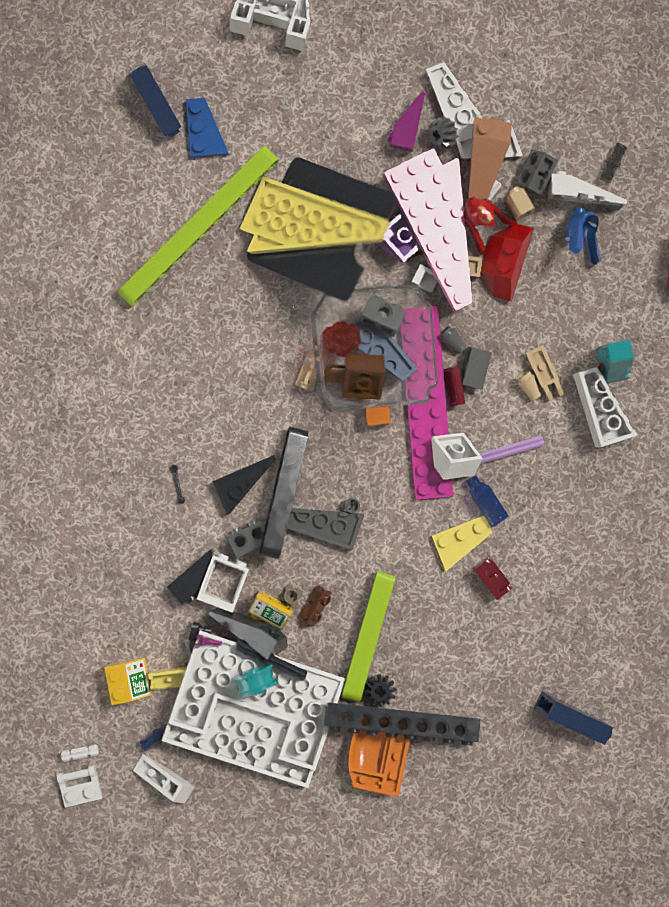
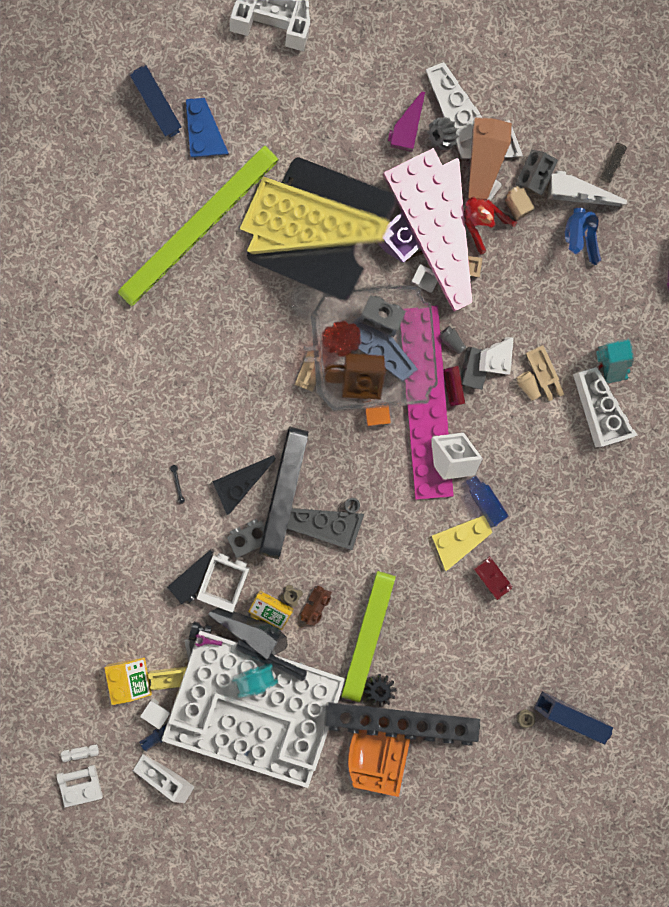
lavender axle [479,436,544,464] -> none
red wedge [480,224,534,302] -> none
none -> white panel [141,698,170,729]
none -> white wing [479,337,514,375]
none -> dark tan plate [517,709,535,728]

